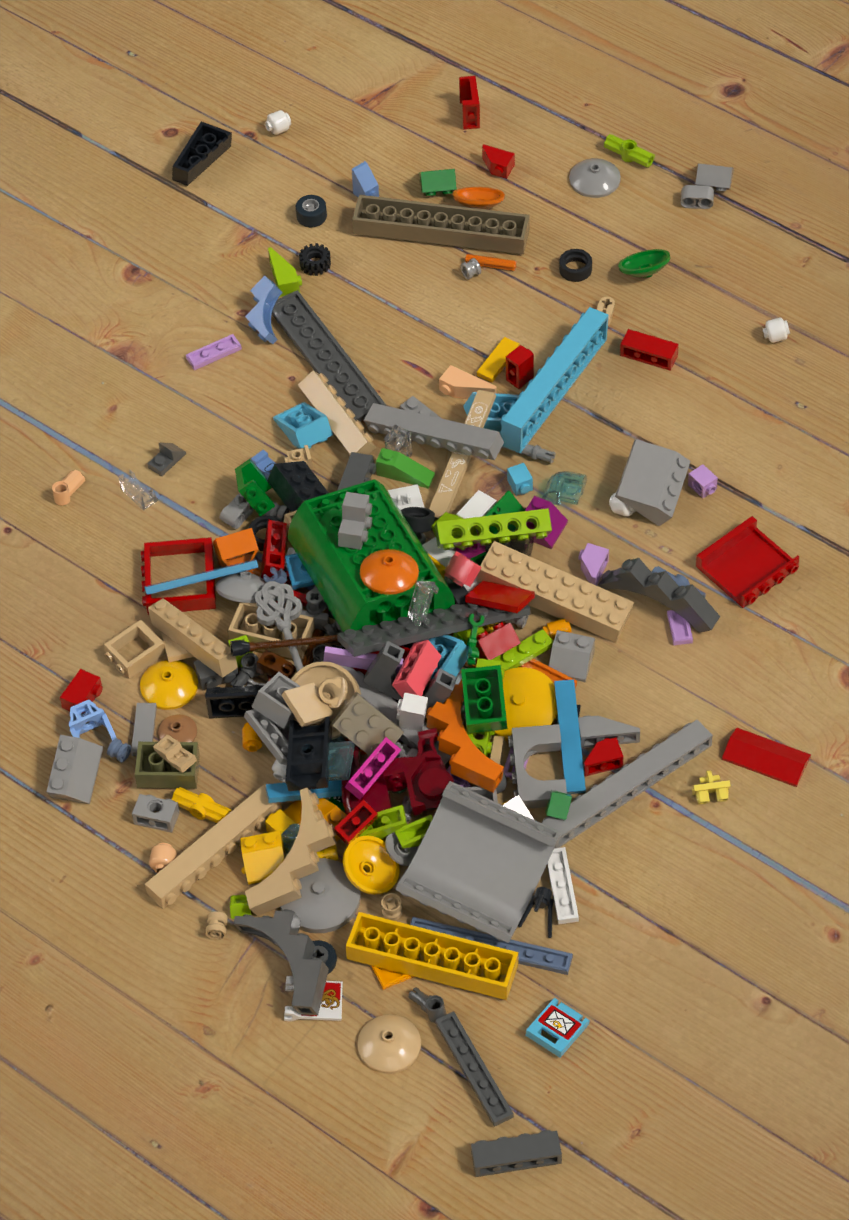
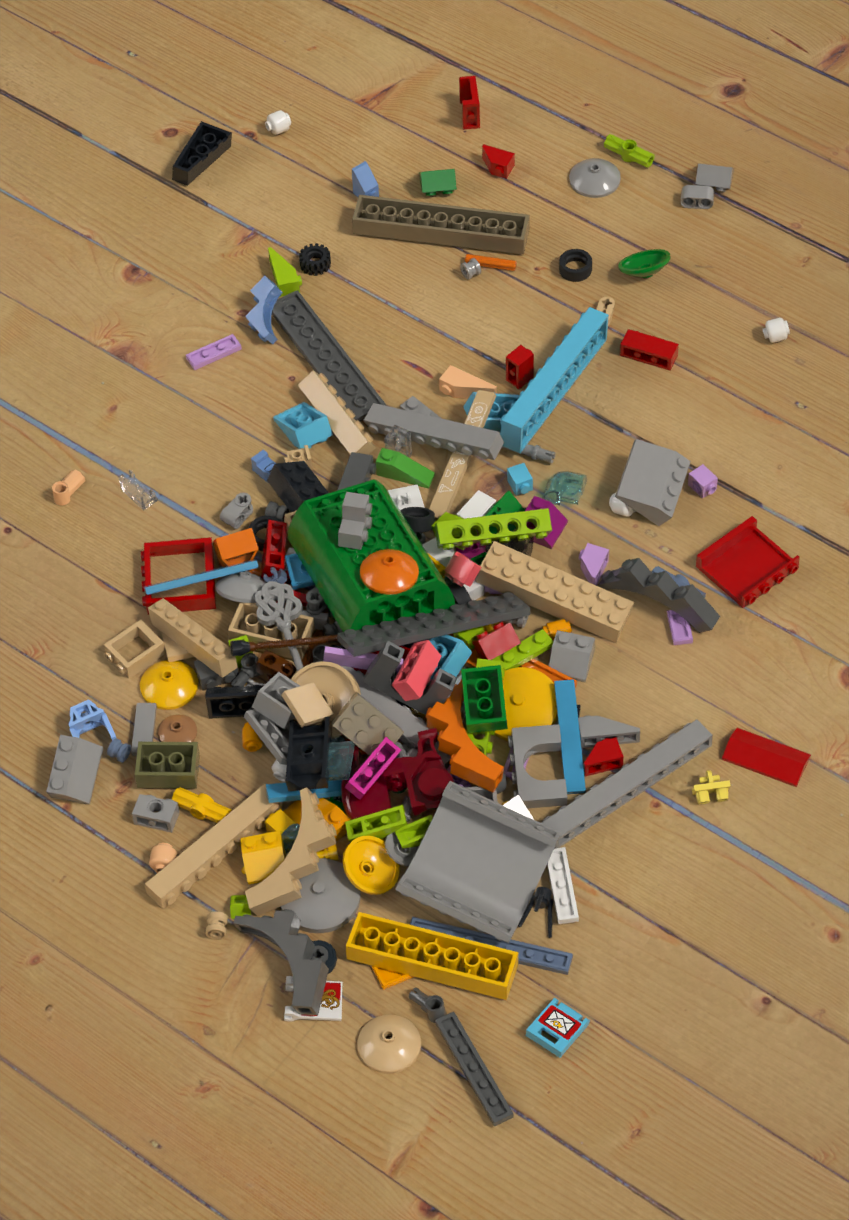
red brick [60,669,103,714] -> none
dark grey slope [148,442,186,476] -> none
tan slope [153,735,197,773] -> none
green panel [235,459,275,517] -> none
black wheel [295,195,327,228] -> none
tan piece [318,676,348,709] -> none
red brick [334,799,378,846] -> none
tan wheel [381,893,402,921] -> none
white brick [396,693,428,732] -> none
clear hinge [407,581,439,626] -> none
orange dish [453,187,505,209] -> none
red tile [465,581,535,613] -> none
green piece [467,613,484,665] -> none
dark grey brick [471,1130,562,1177] -> none
yellow tile [477,337,520,383] -> none
tan beam [490,736,505,765] -> none
green panel [545,790,572,820] -> none

